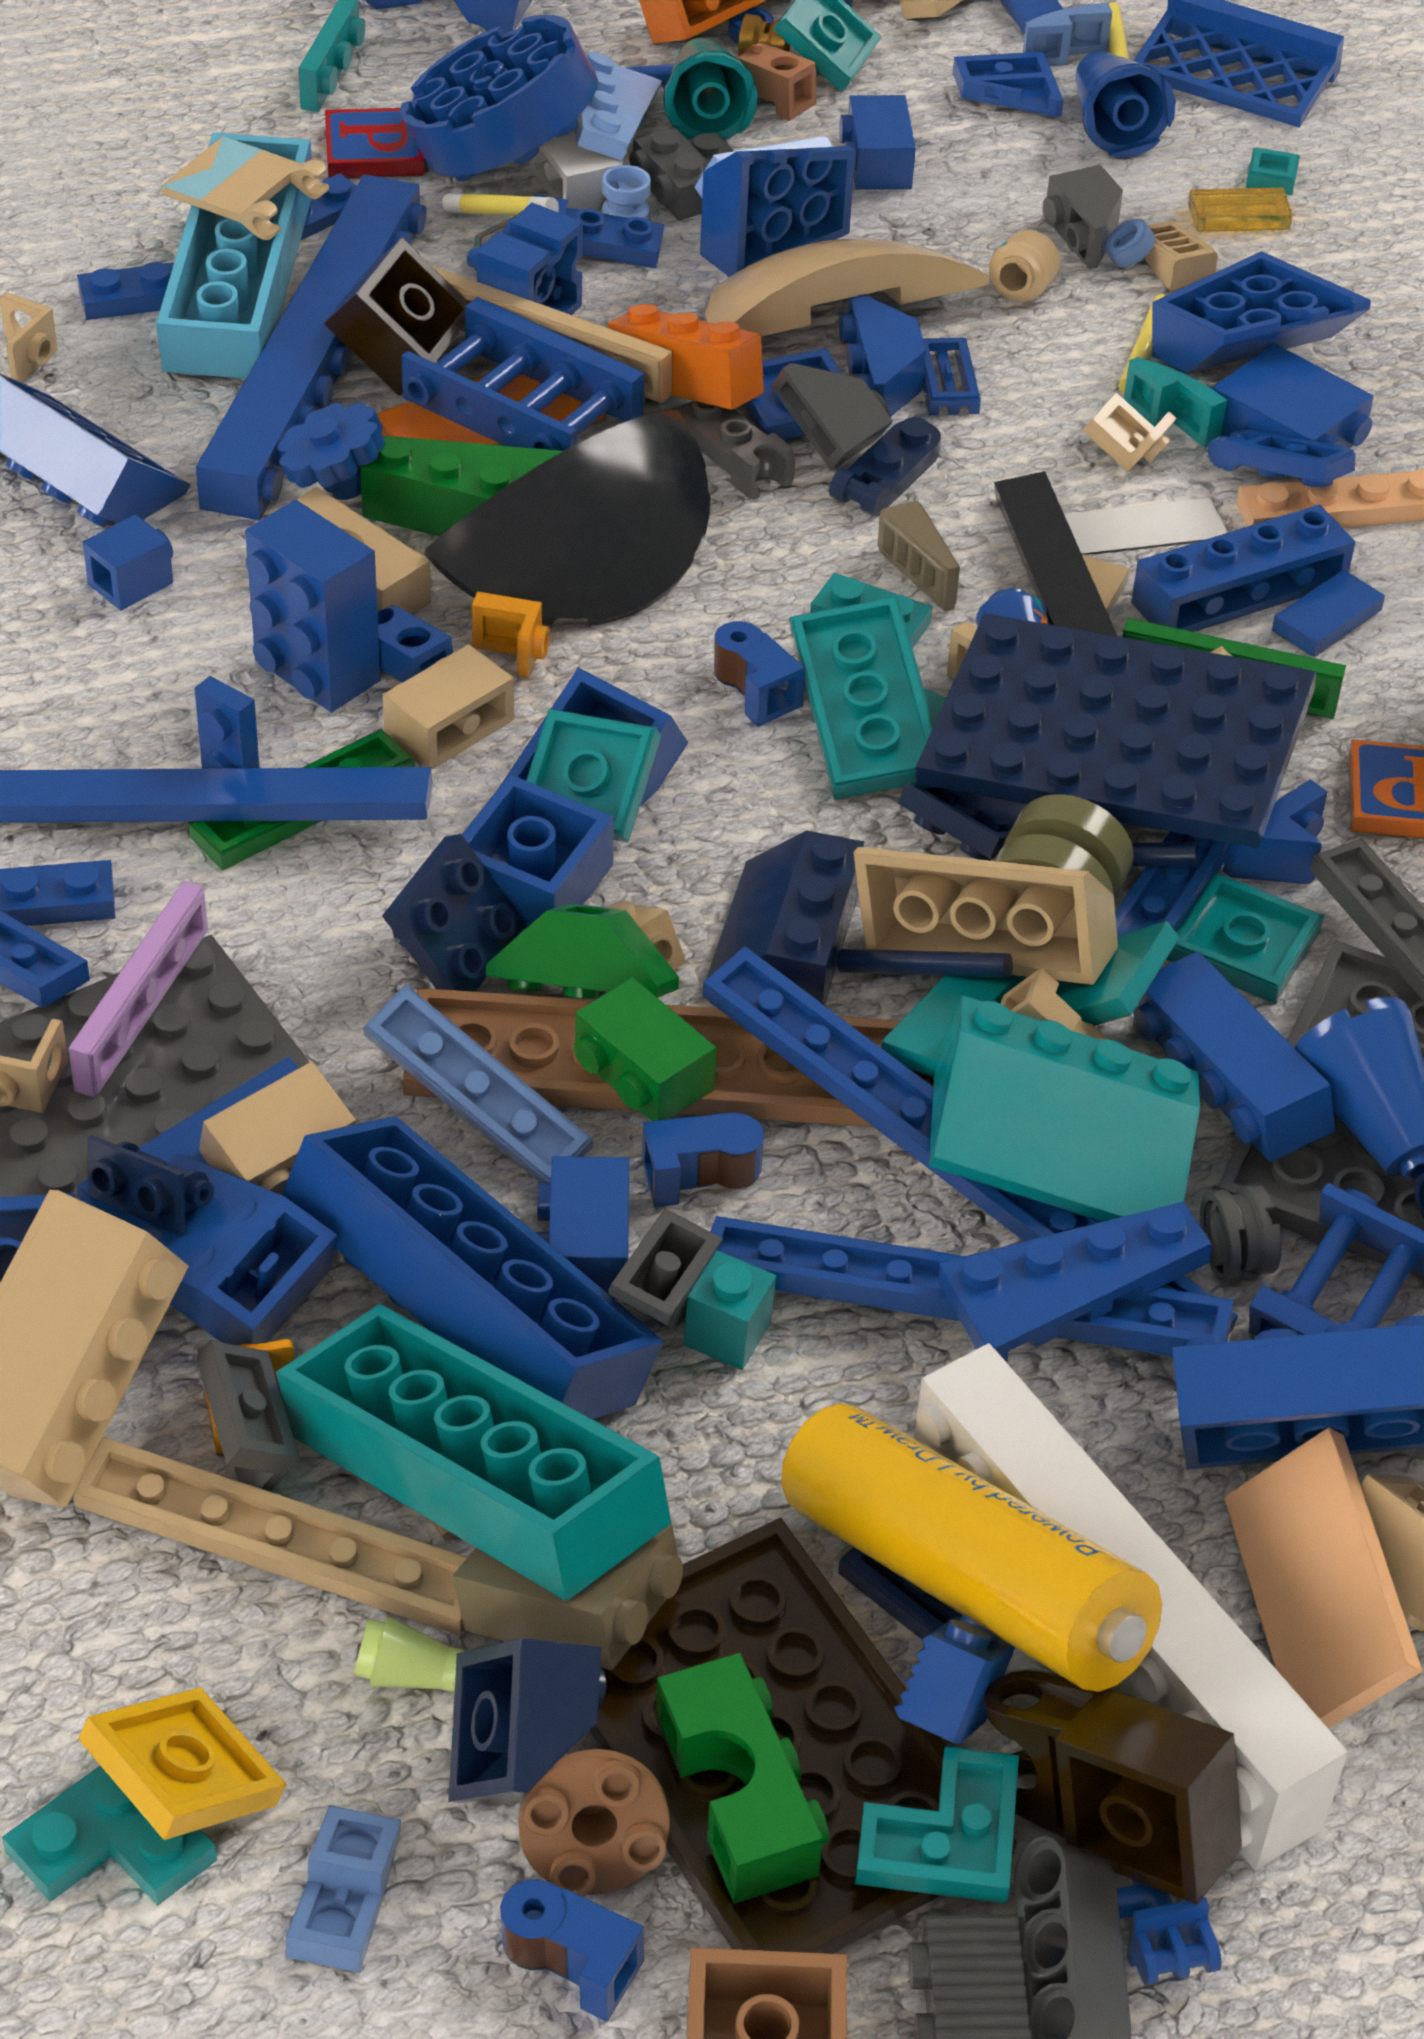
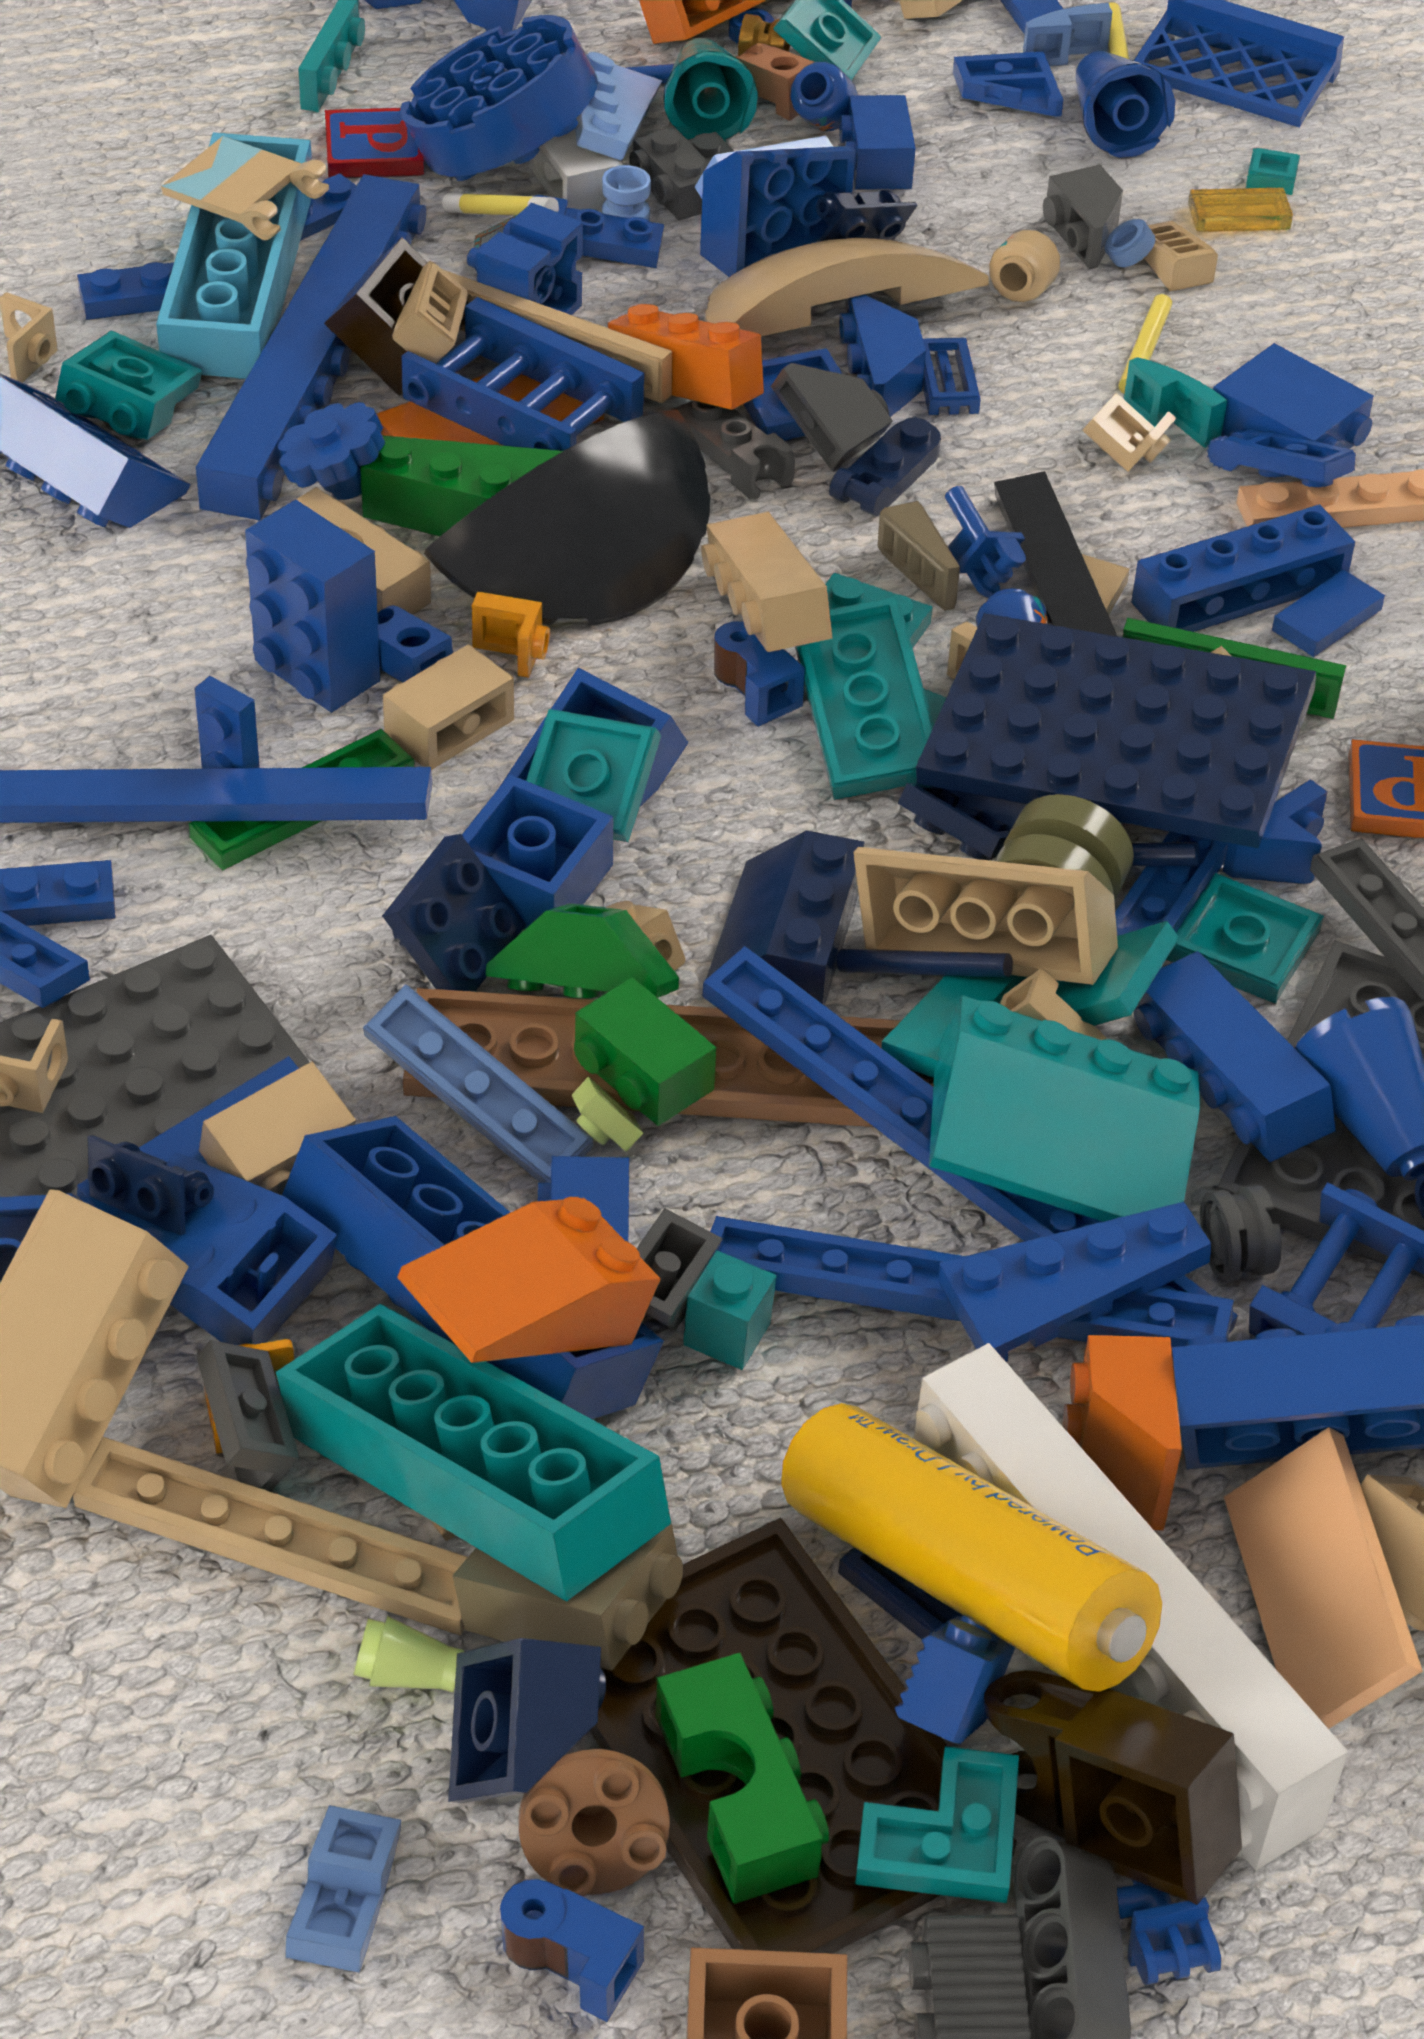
teal plate [2,1765,217,1906] -> none
lavender tile [68,881,208,1097] -> none
yellow plate [78,1687,287,1840] -> none
blue brick [83,514,173,611] -> none
blue leg [642,1113,764,1208] -> none
white sticker [1064,497,1228,554] -> none
blue wedge [1152,251,1371,373] -> none
none -> teal plate [55,330,202,440]
none -> tan slope [392,261,469,364]
none -> orange slope [397,1197,661,1363]
none -> yellowish green plate [572,1077,643,1152]
none -> tan brick [701,512,833,652]
none -> blue head [790,62,858,131]
none -> dark blue hinge [816,190,918,241]
none -> blue arm [945,486,1026,598]
none -> orange slope [1063,1335,1182,1531]

